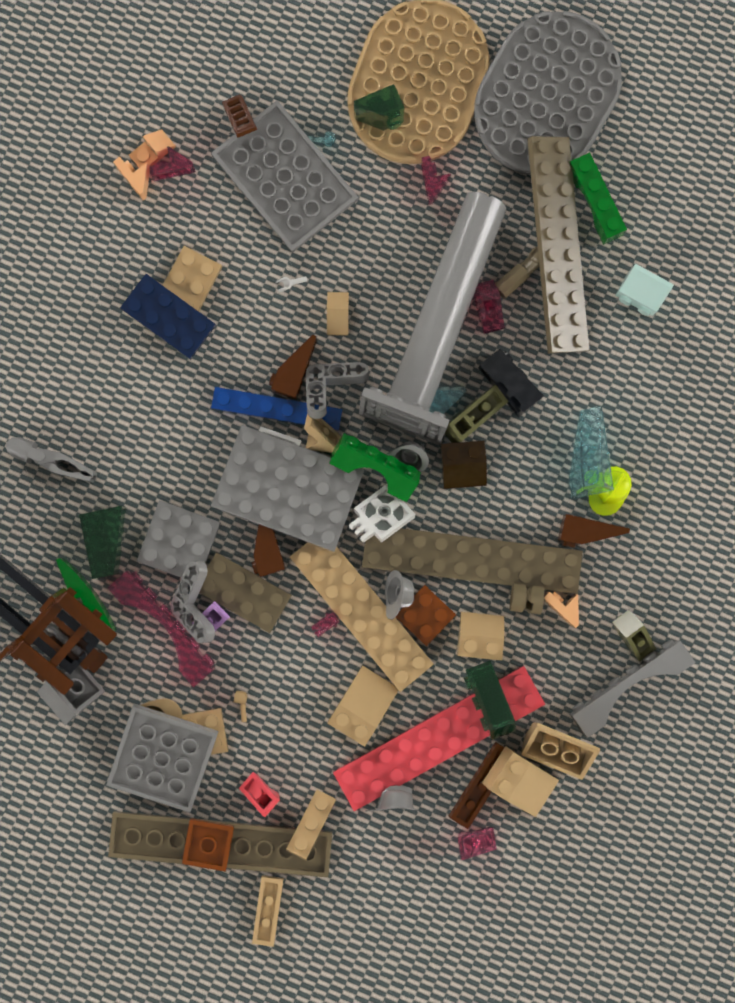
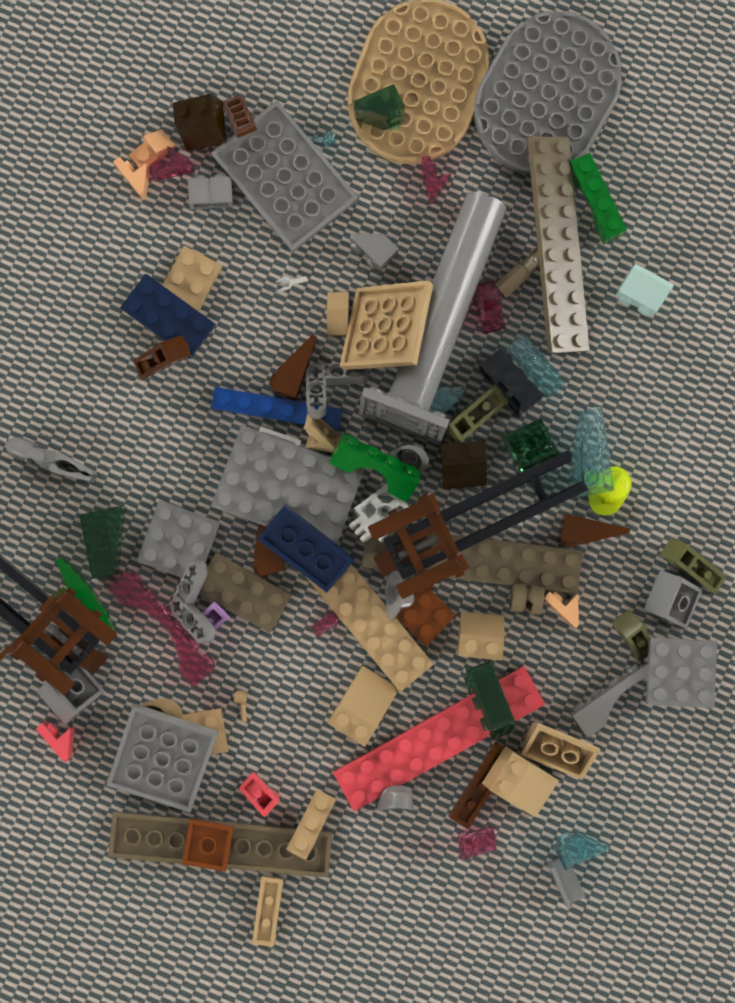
none -> coral slope [36,721,75,762]
none -> reddish brown slope [133,335,191,380]
none -> dark brown slope [173,94,227,151]
none -> light grey brick [188,174,233,209]
none -> dark blue plate [257,504,354,593]
none -> tan plate [339,280,433,370]
none -> light grey slope [350,233,399,272]
none -> piece [368,450,588,599]
none -> clear green slope [501,418,559,472]
none -> clear light blue slope [506,333,566,398]
none -> light grey panel [547,854,586,909]
none -> clear light blue slope [553,832,610,870]
none -> light grey slope [644,570,703,629]
none -> light grey plate [646,637,717,708]
none -> olive slope [659,538,727,595]

